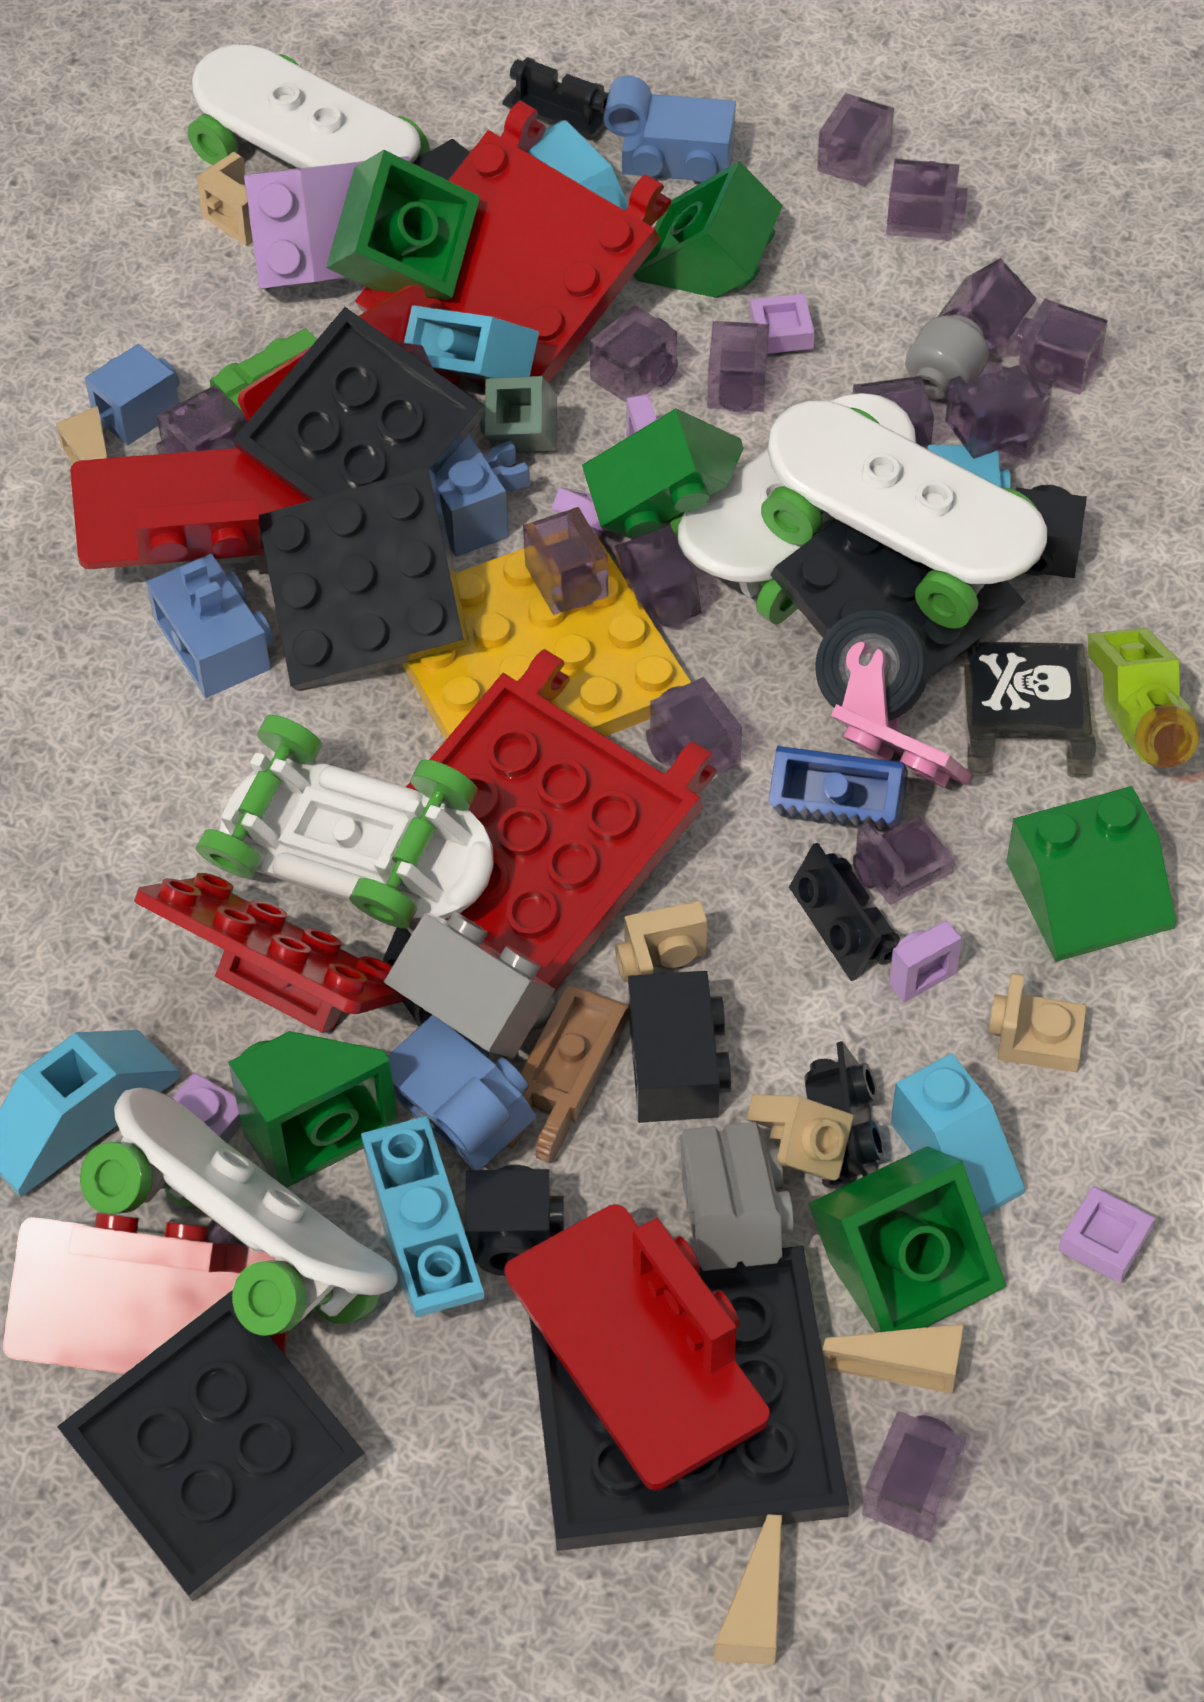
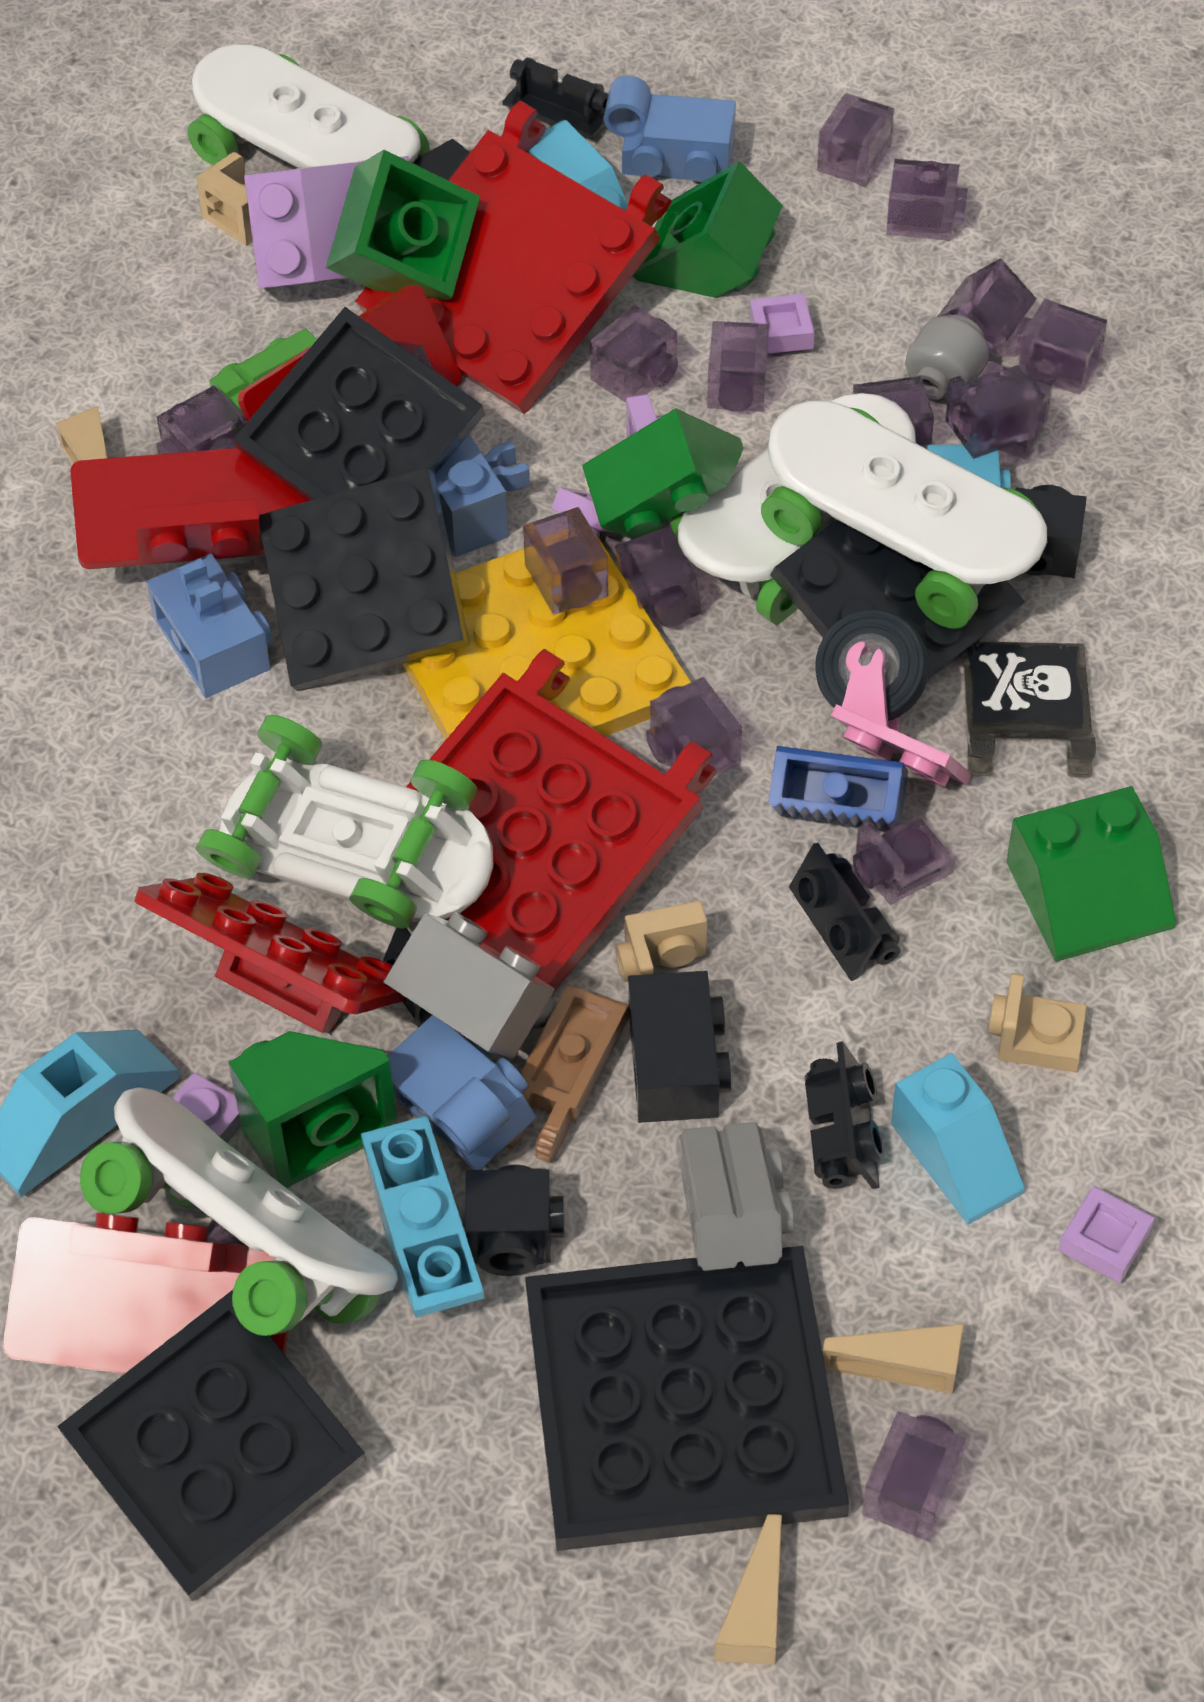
medium blue brick [84,343,181,446] -> none
medium azure slope [403,305,539,381] -> none
sand green brick [480,376,557,452] -> none
red bracket [505,1204,769,1490] -> none
tan bracket [746,1094,854,1180] -> none
green slope [808,1146,1007,1333] -> none
lavender plate [889,920,962,1003] -> none
lime plate [1087,627,1200,768] -> none

